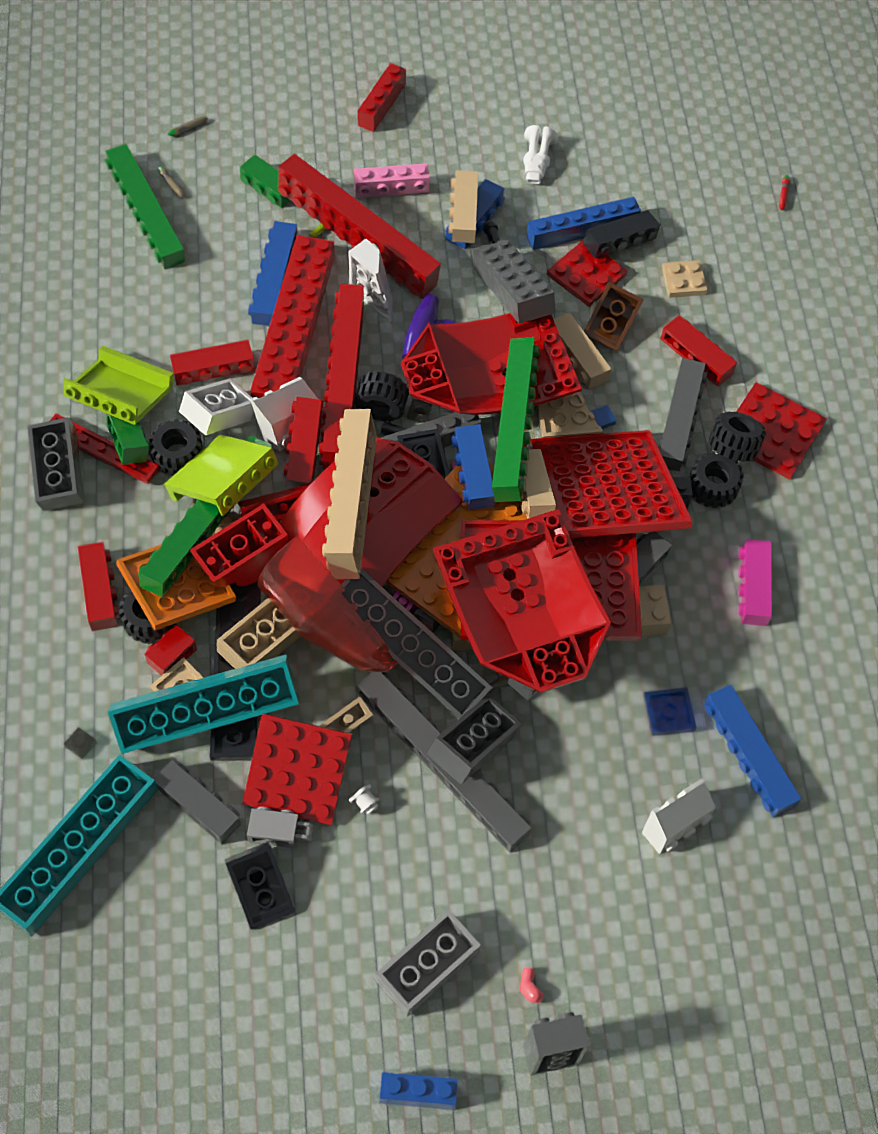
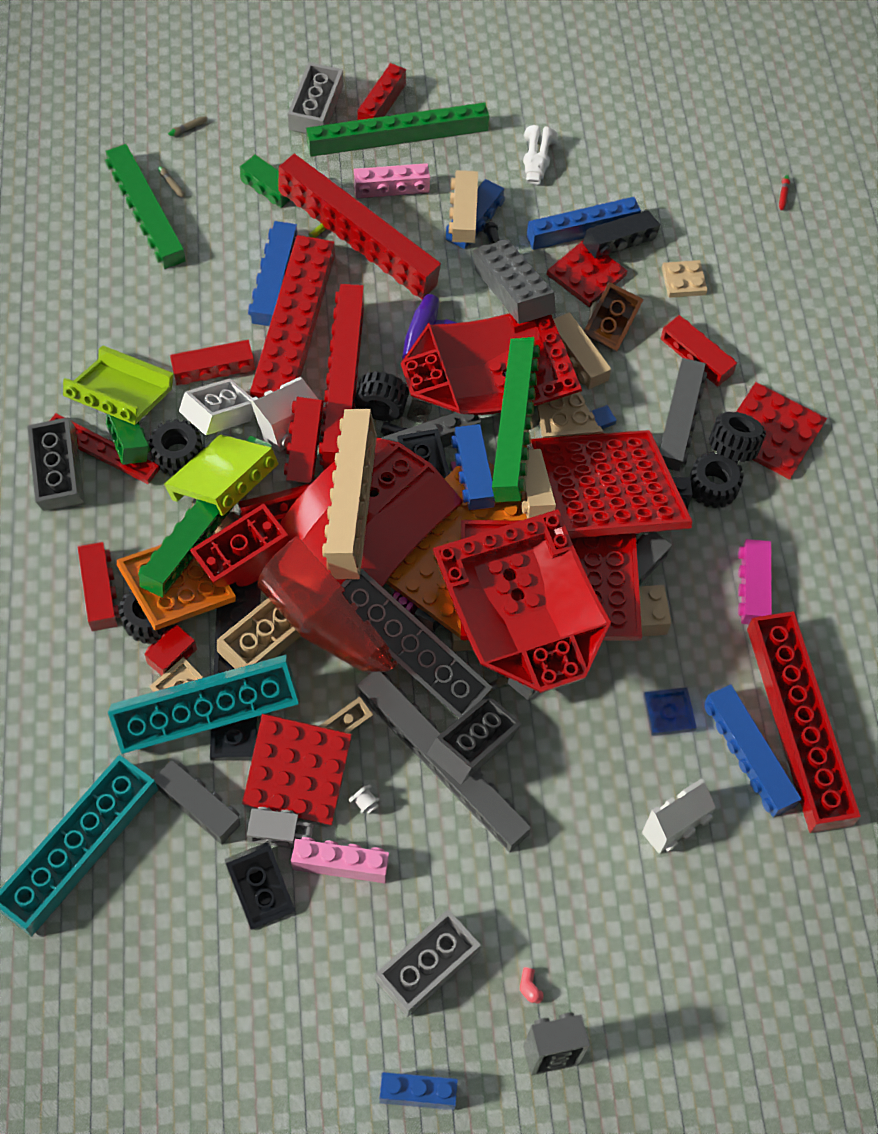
clear smoke plate [63,727,97,759] -> none
white wedge [349,239,393,323] -> none
none -> light grey brick [288,62,344,133]
none -> bright pink brick [291,837,389,883]
none -> green brick [306,102,490,157]
none -> red brick [747,611,861,833]

